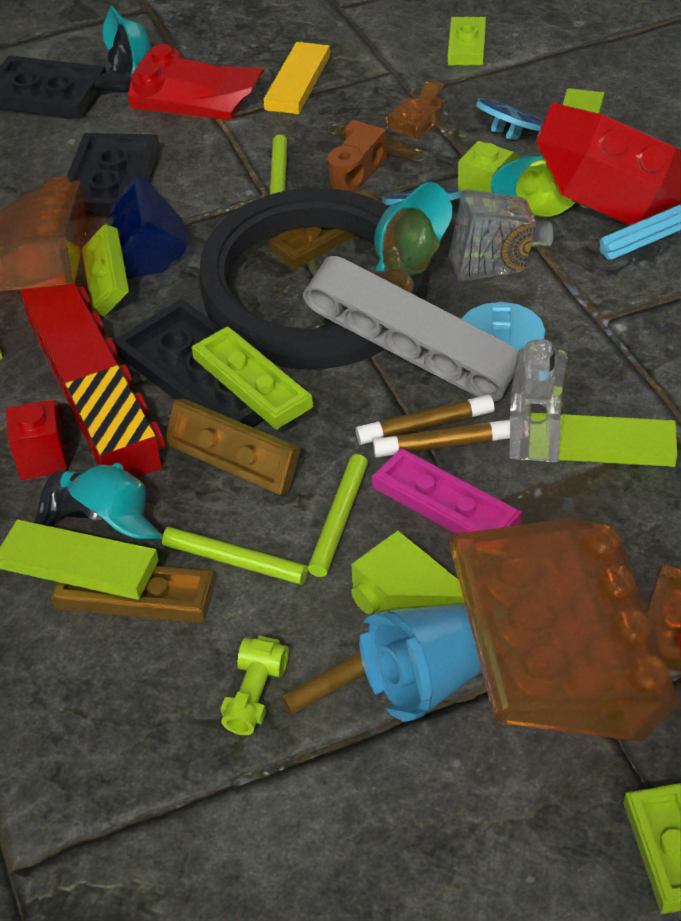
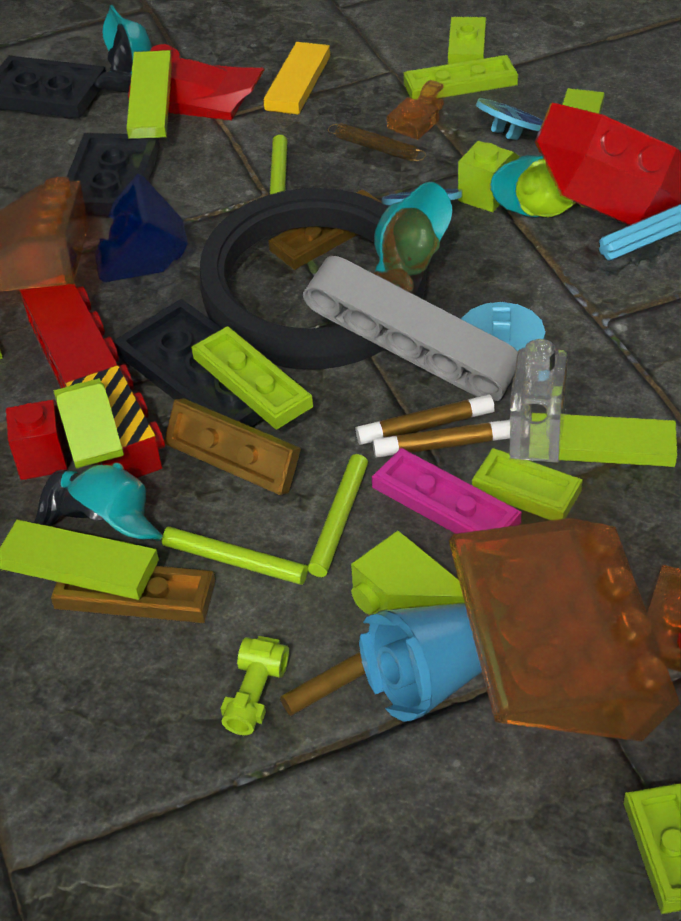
lime plate [82,224,129,317] -> none
dark orange leg [327,120,387,192] -> none
clear torso [449,190,553,281] -> none
none -> lime slope [53,378,124,468]
none -> lime tile [126,50,172,139]
none -> lime tile [403,55,518,103]
none -> lime tile [472,448,583,524]

